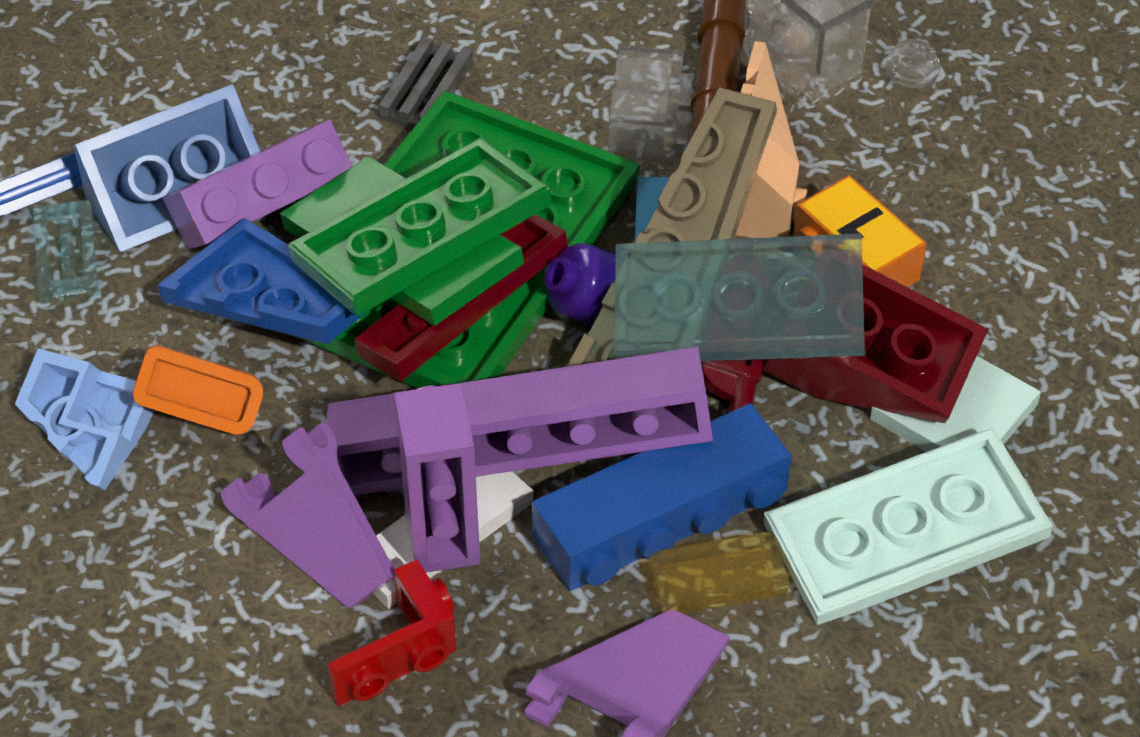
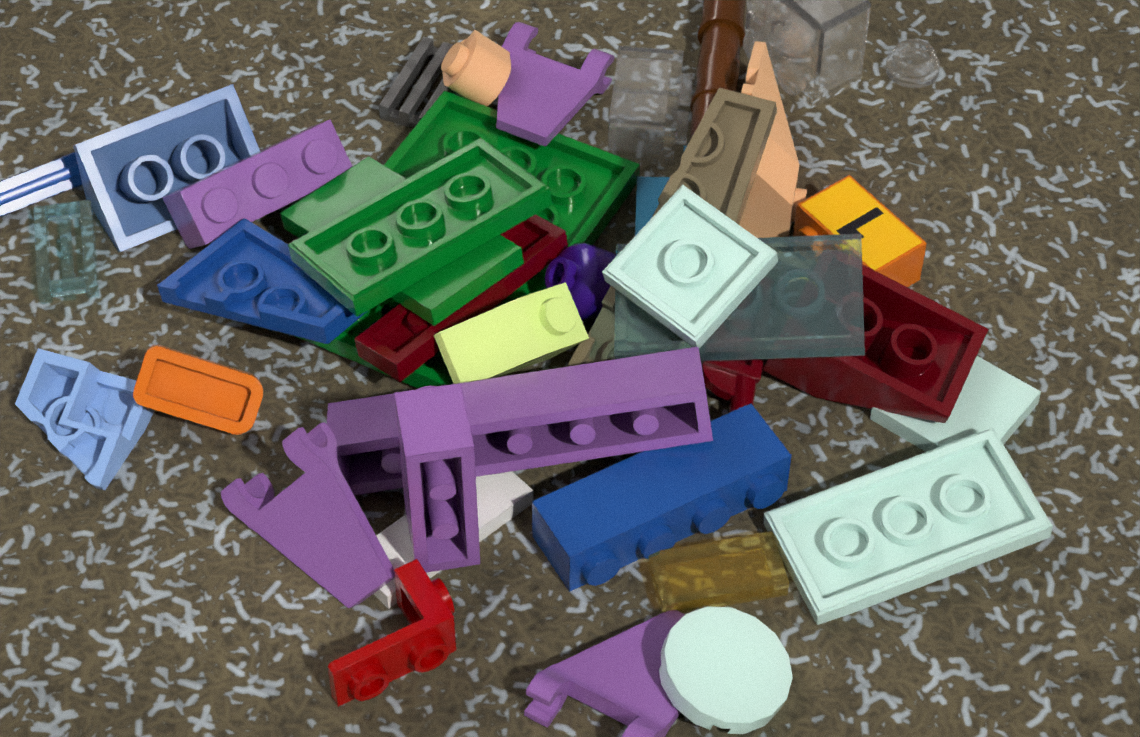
none -> yellowish green slope [434,282,589,384]
none -> light nougat plate [441,30,511,106]
none -> medium lavender flag [496,22,614,147]
none -> light aqua tile [602,185,778,349]
none -> light aqua tile [659,606,793,734]

